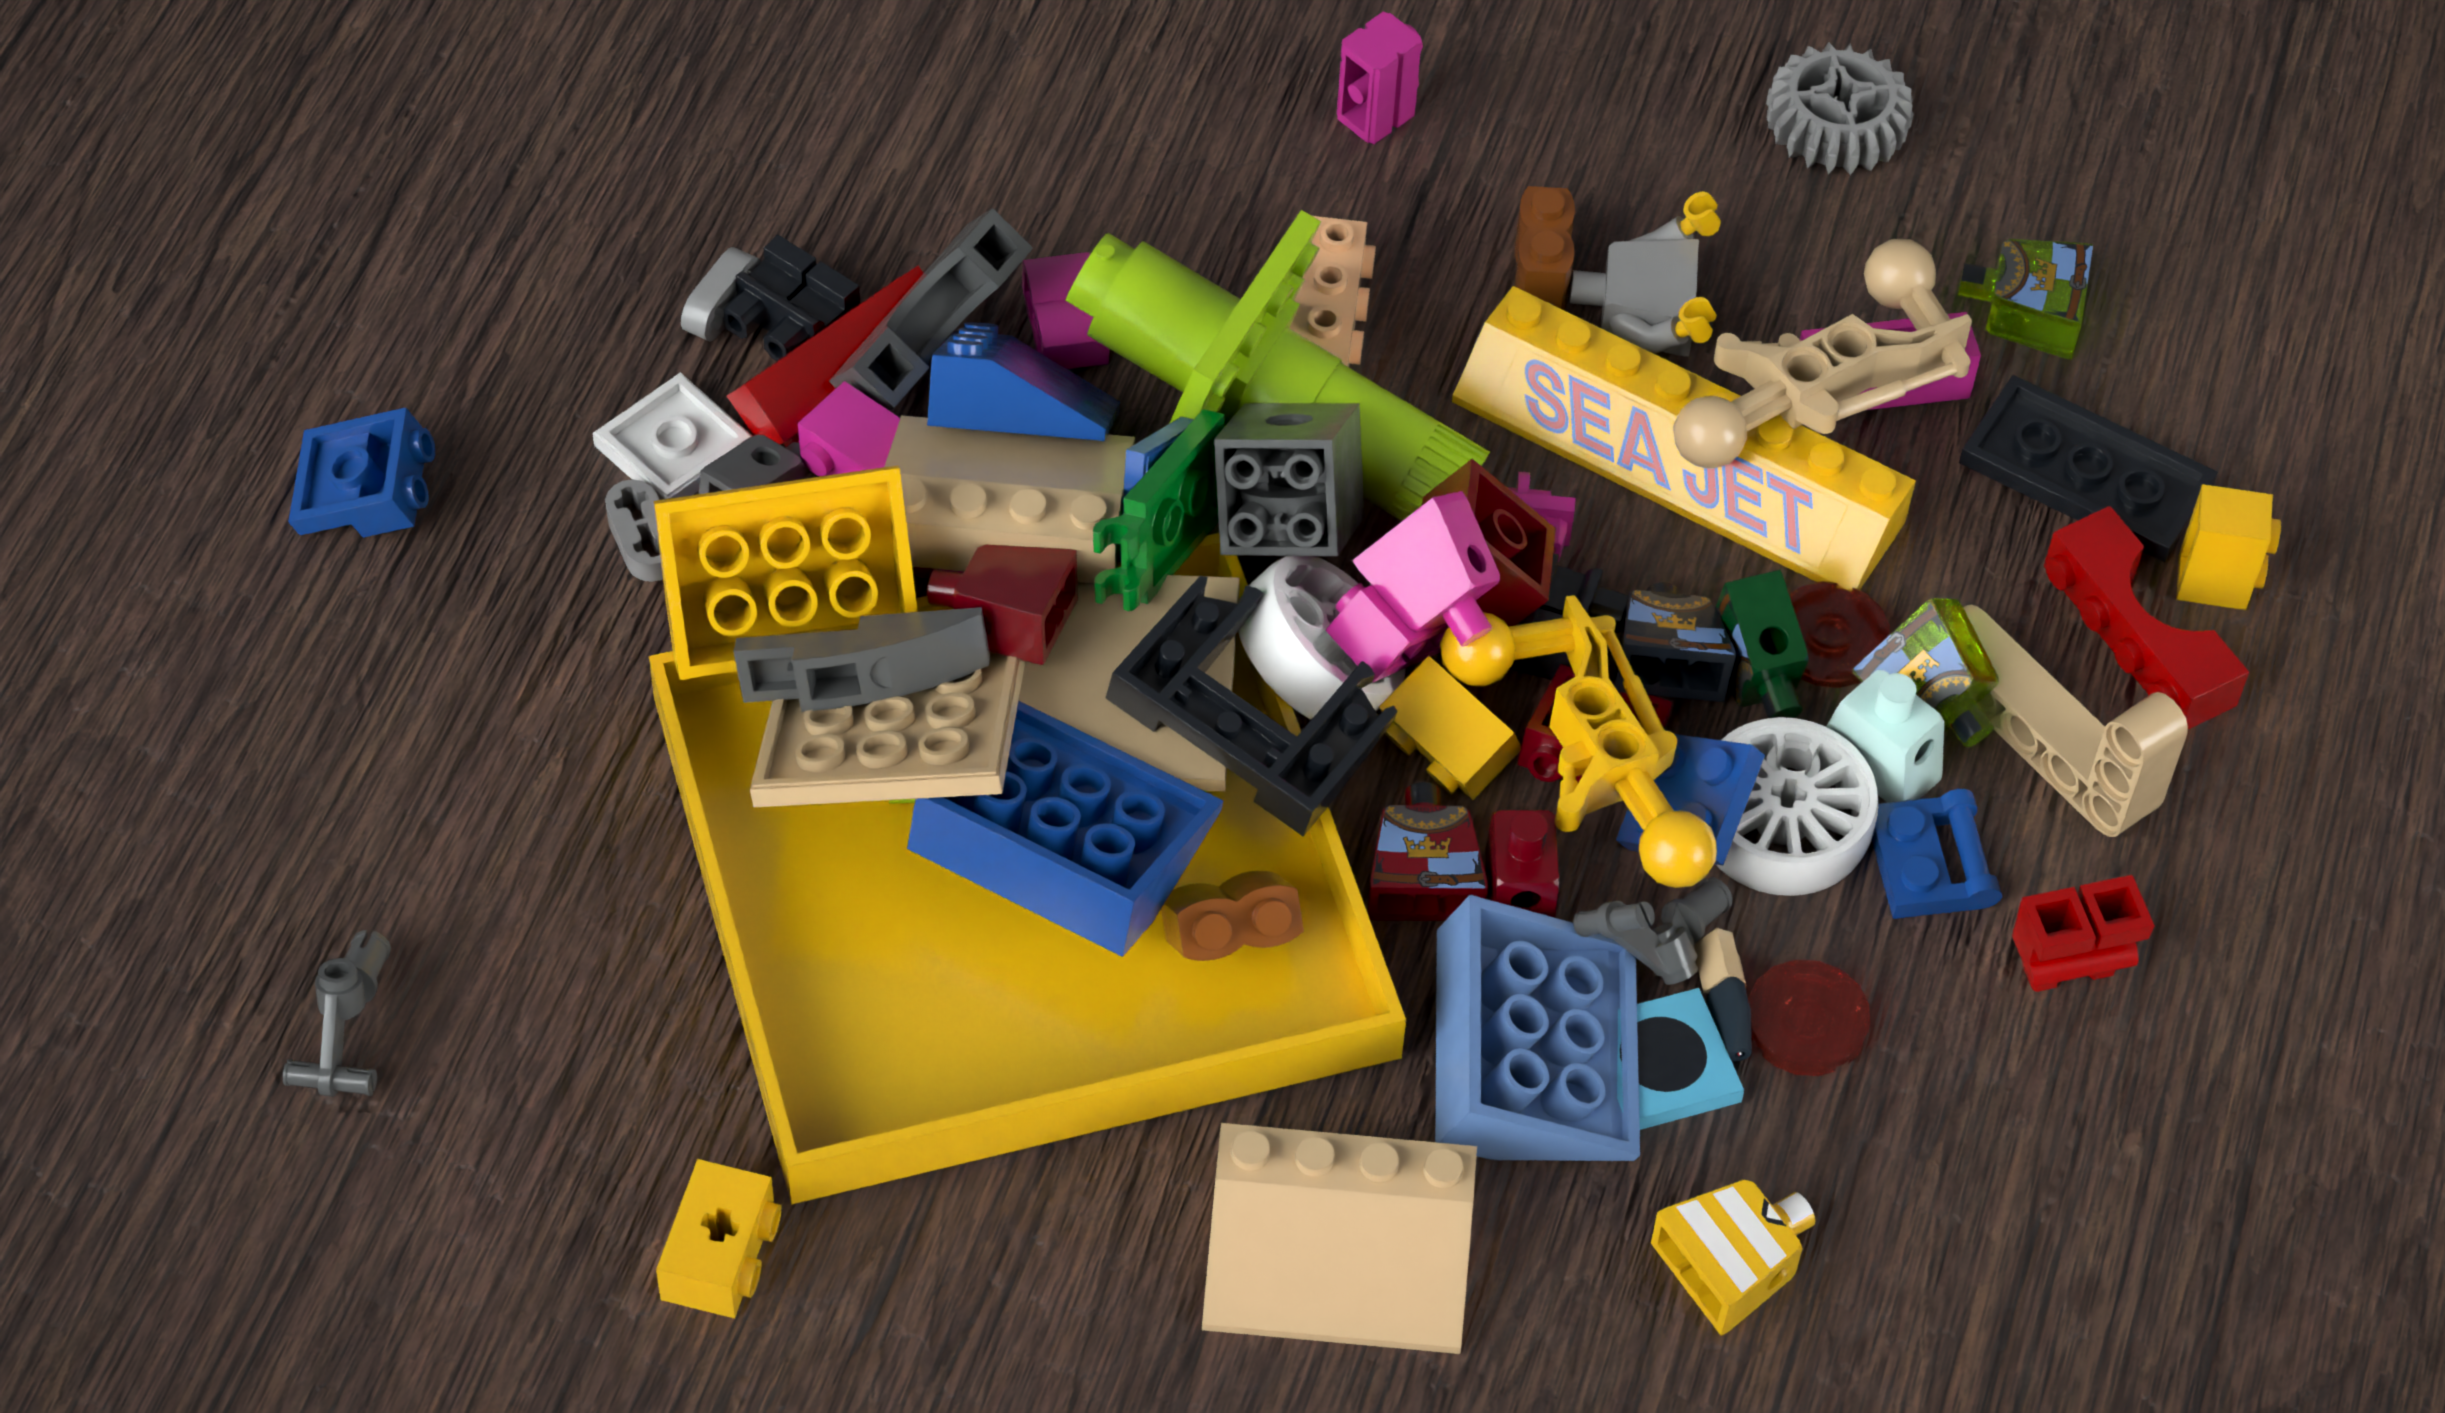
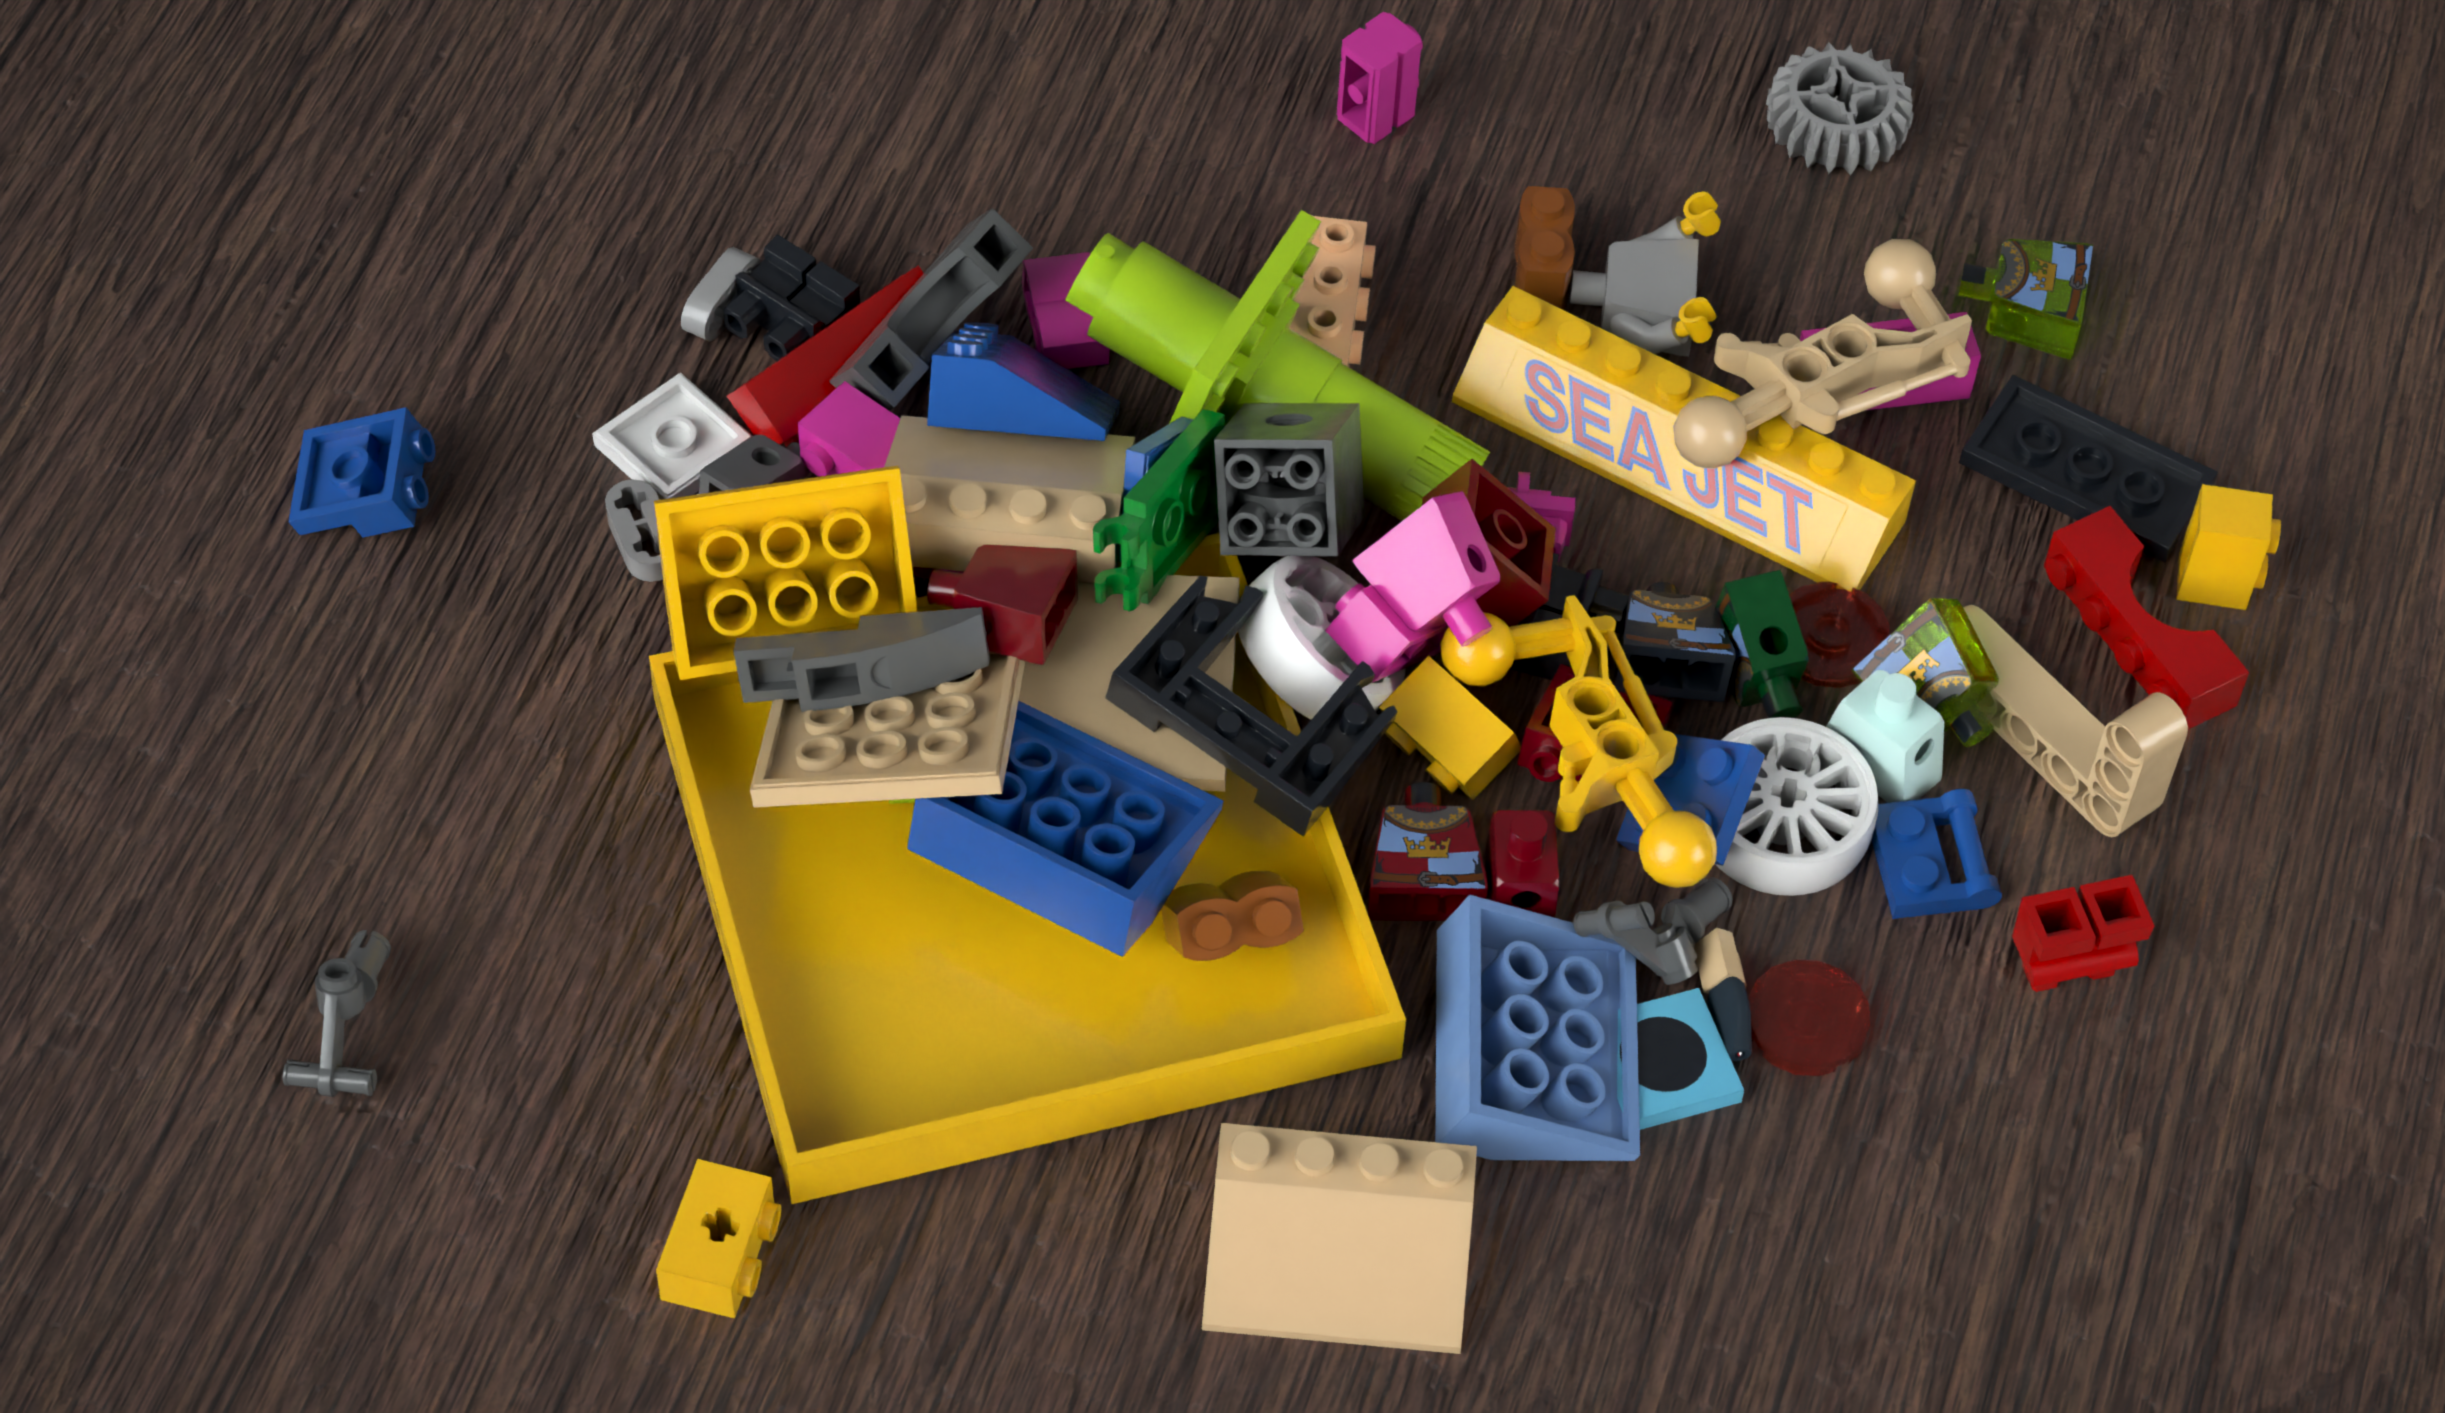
yellow torso [1651,1179,1815,1336] -> none

